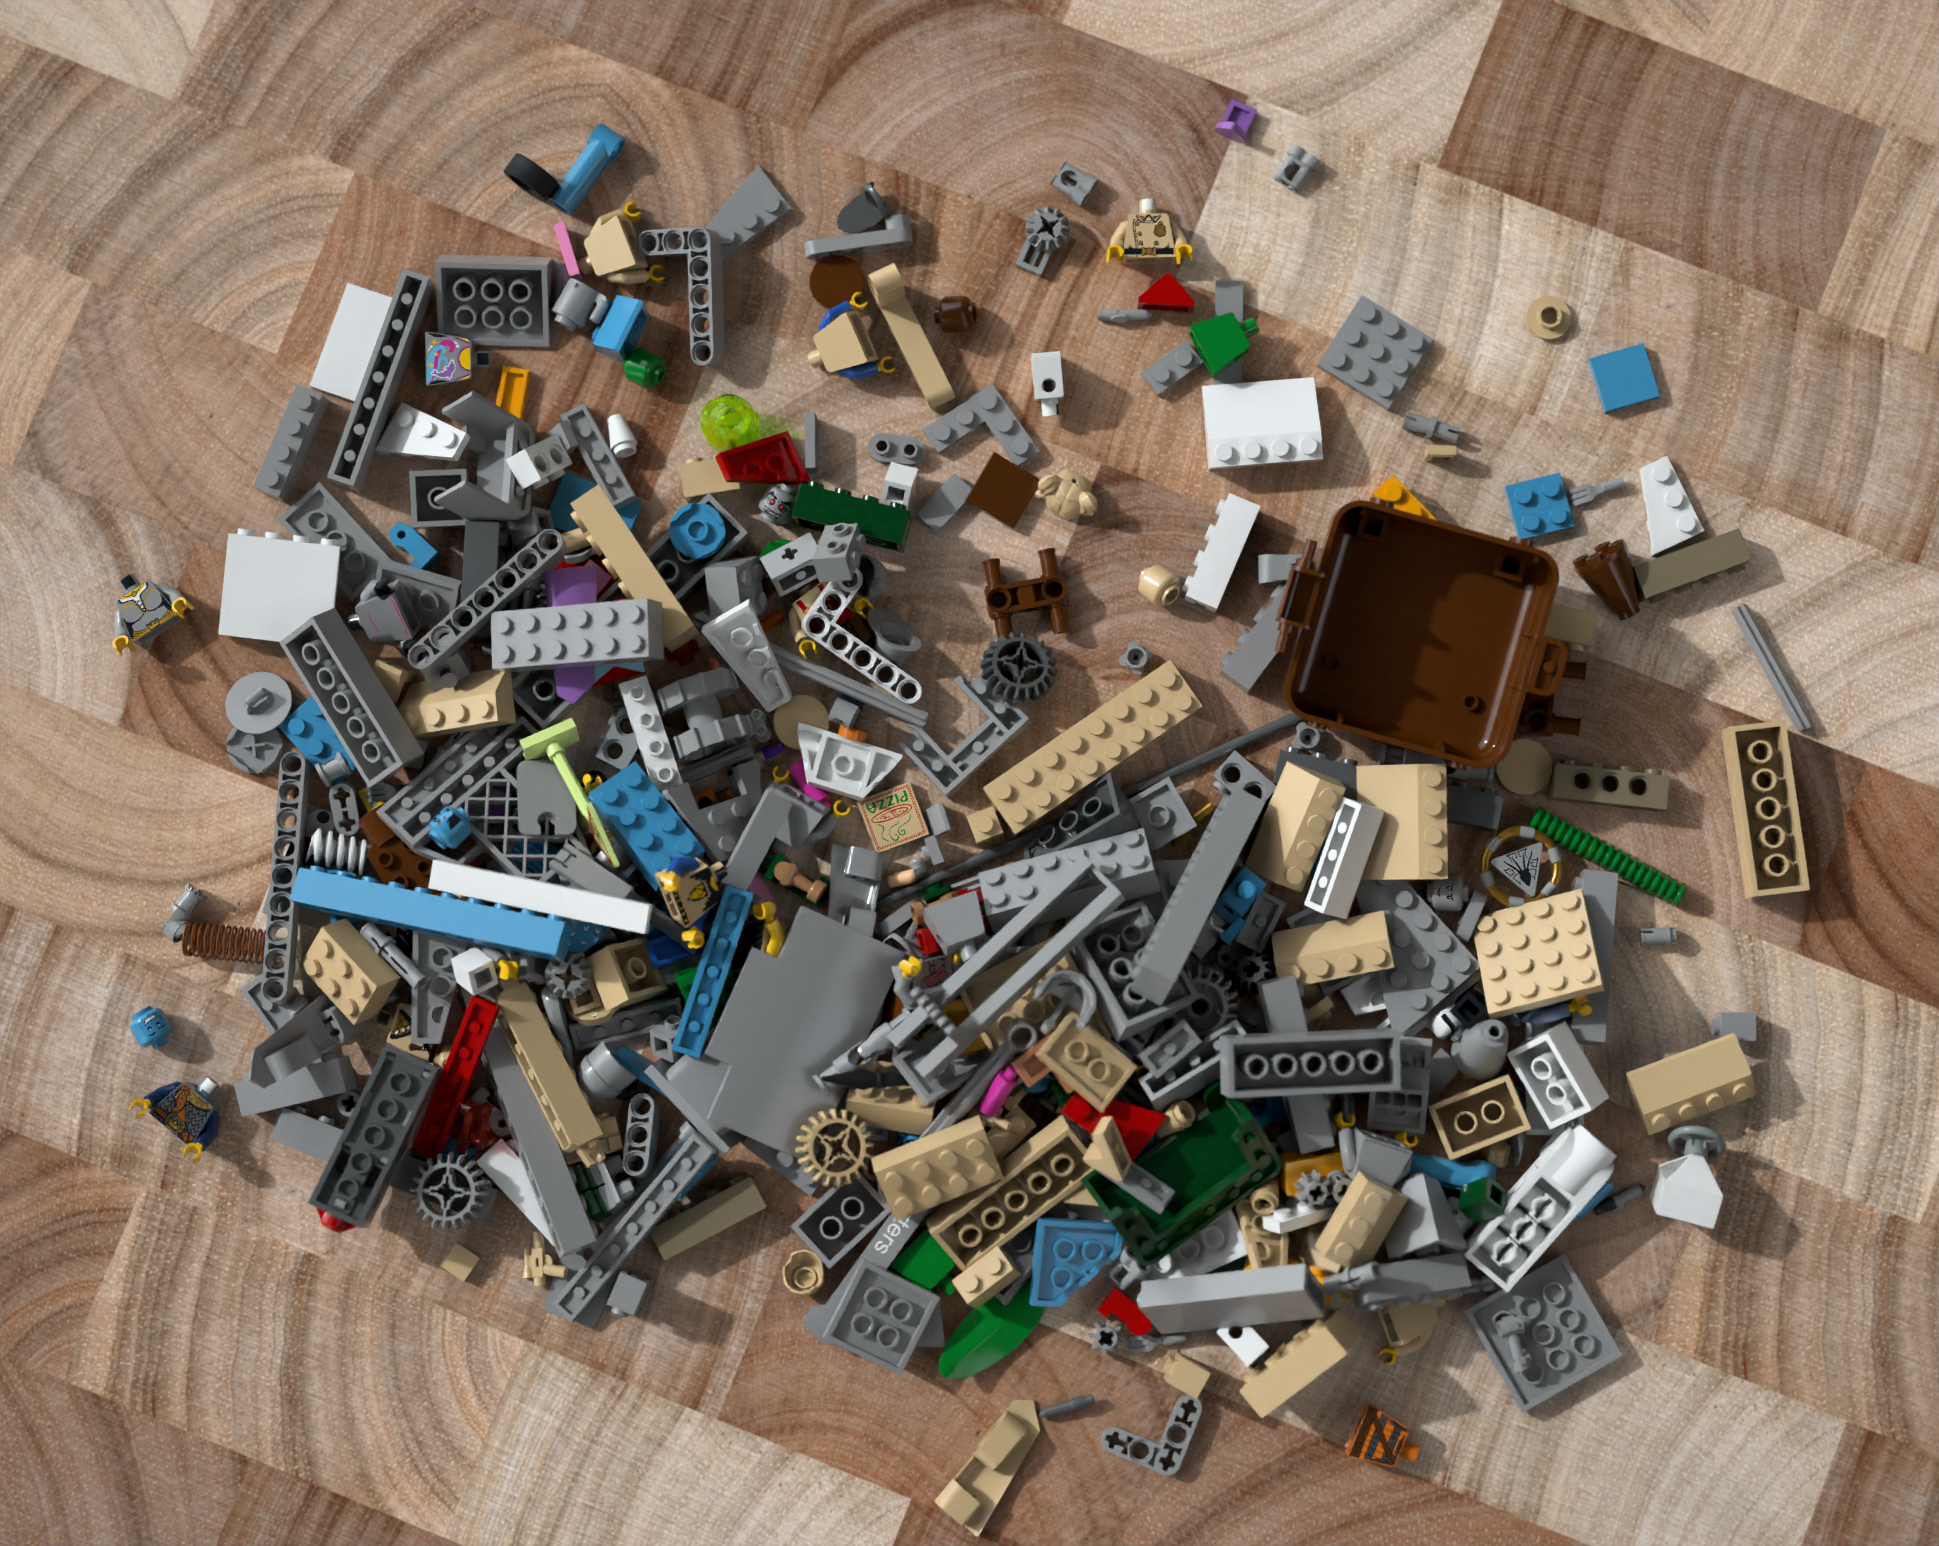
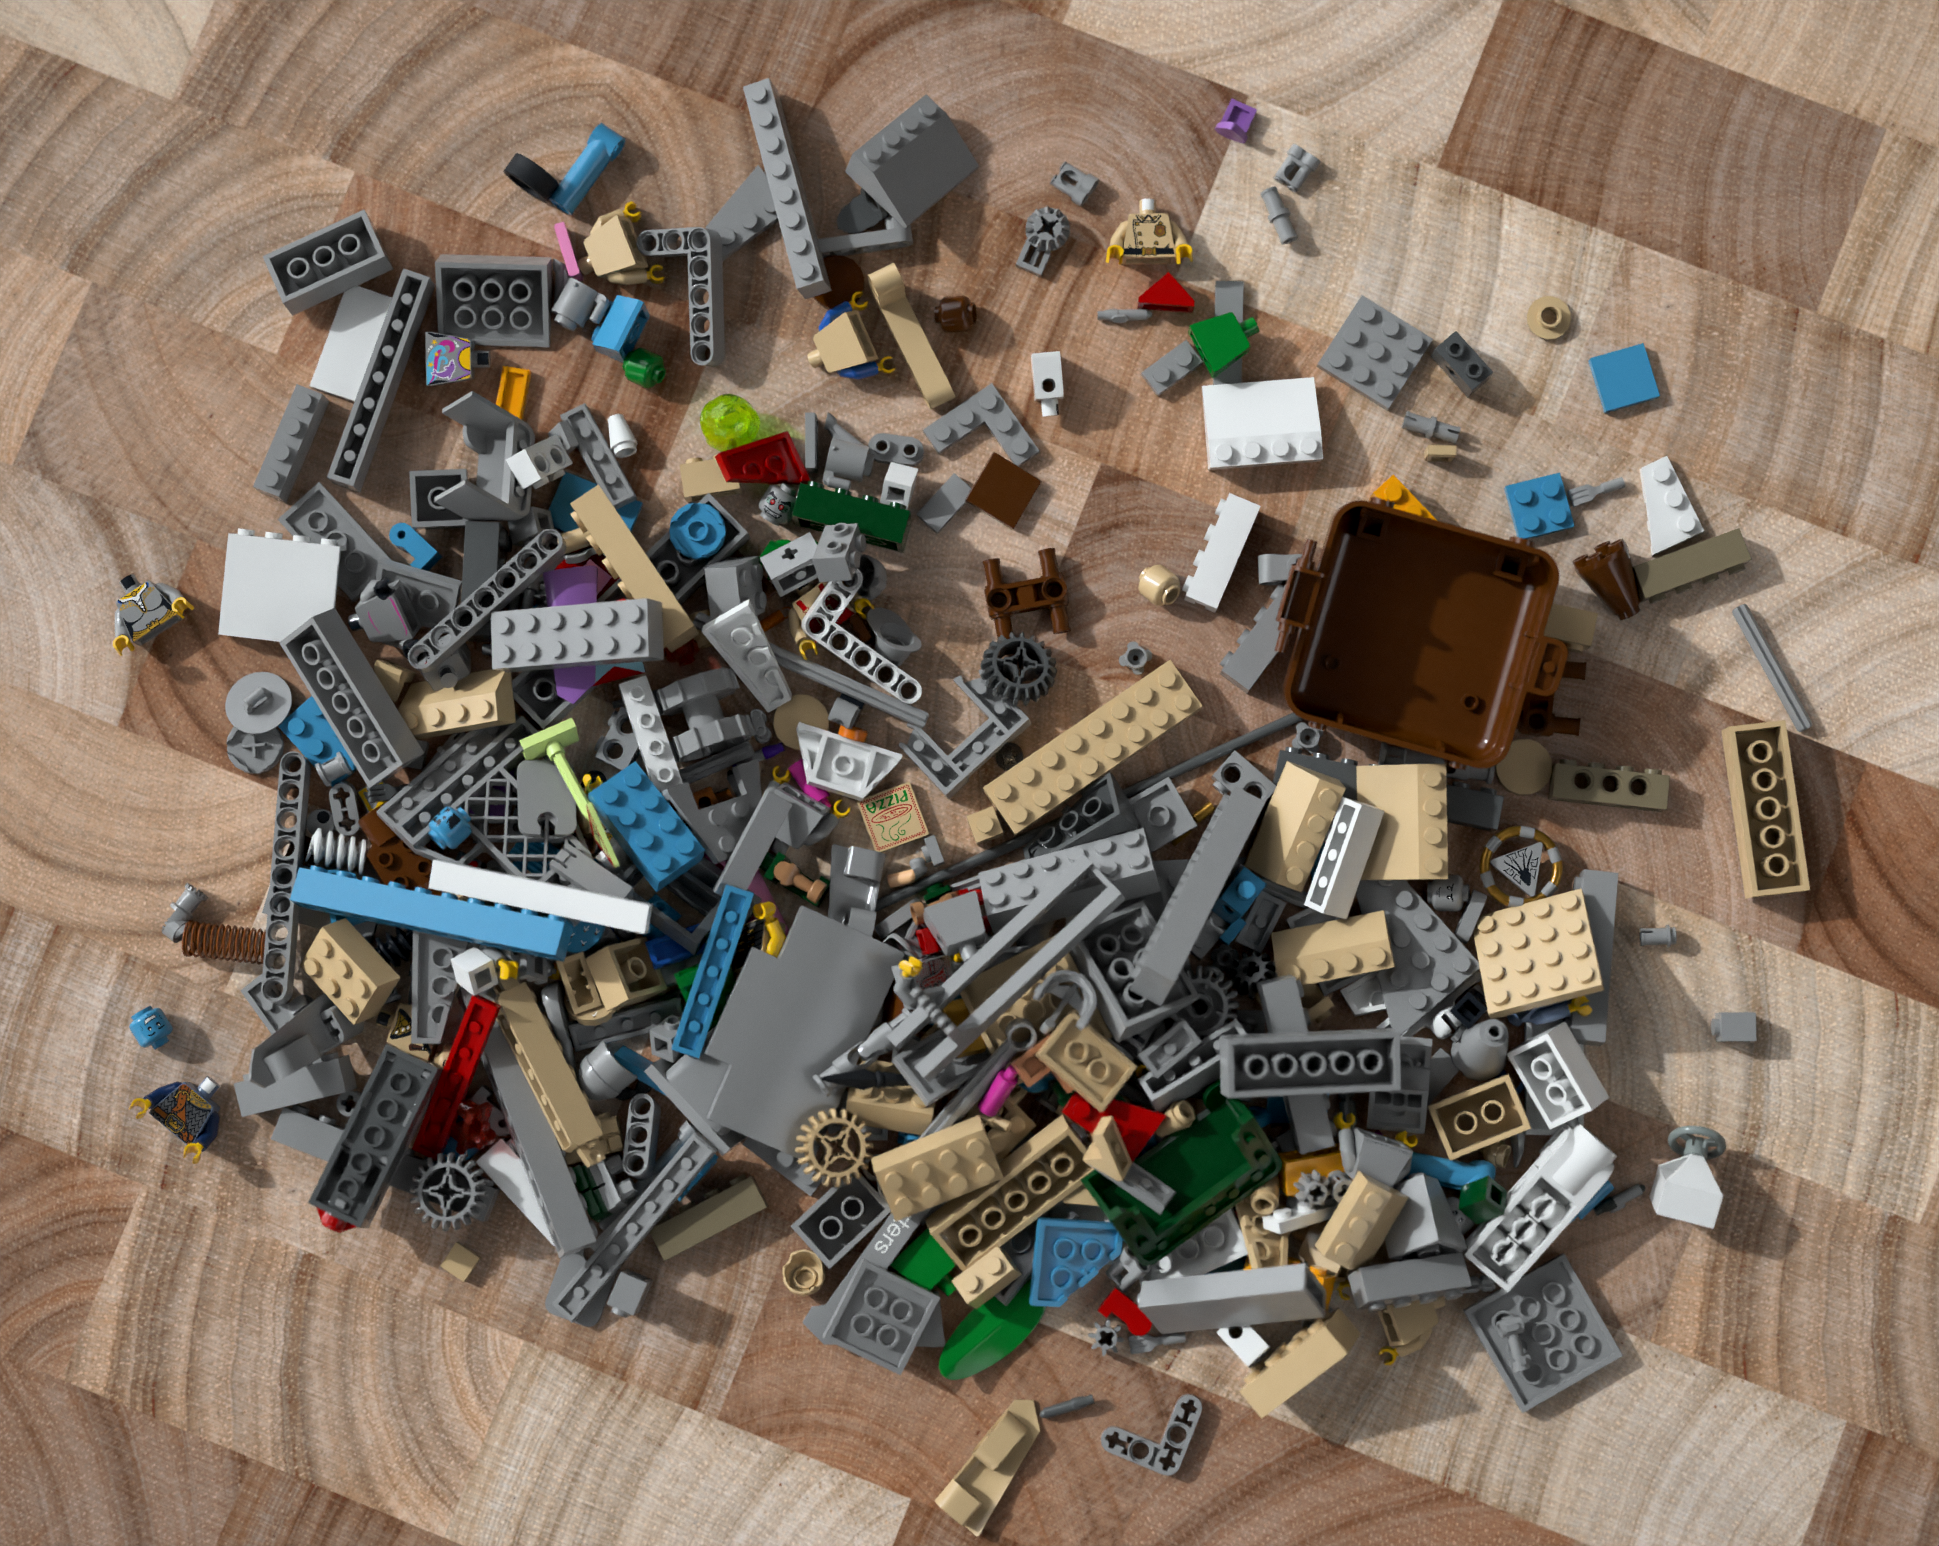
light grey pin [360,922,429,991] -> none
white wing [375,402,471,461] -> none
tan piece [522,1232,568,1286] -> none
light grey gear [545,953,591,999] -> none
torso [655,857,728,948] -> none
light grey slope [924,802,952,837] -> none
tan hair [1035,470,1098,520] -> none
tan brick [1162,1352,1211,1399] -> none
light grey pin [1323,1261,1382,1295] -> none
torso [1346,1402,1420,1467] -> none
green piece [1528,806,1686,906] -> none
tan slope [1626,1033,1756,1135] -> none
none -> light grey brick [263,210,393,316]
none -> light grey brick [743,78,832,299]
none -> light grey piece [823,412,875,491]
none -> light grey slope [845,95,979,228]
none -> clear smoke tile [995,742,1023,771]
none -> light grey pin [1260,187,1298,245]
none -> light grey axle [1260,876,1308,909]
none -> dark grey brick [1431,331,1493,398]

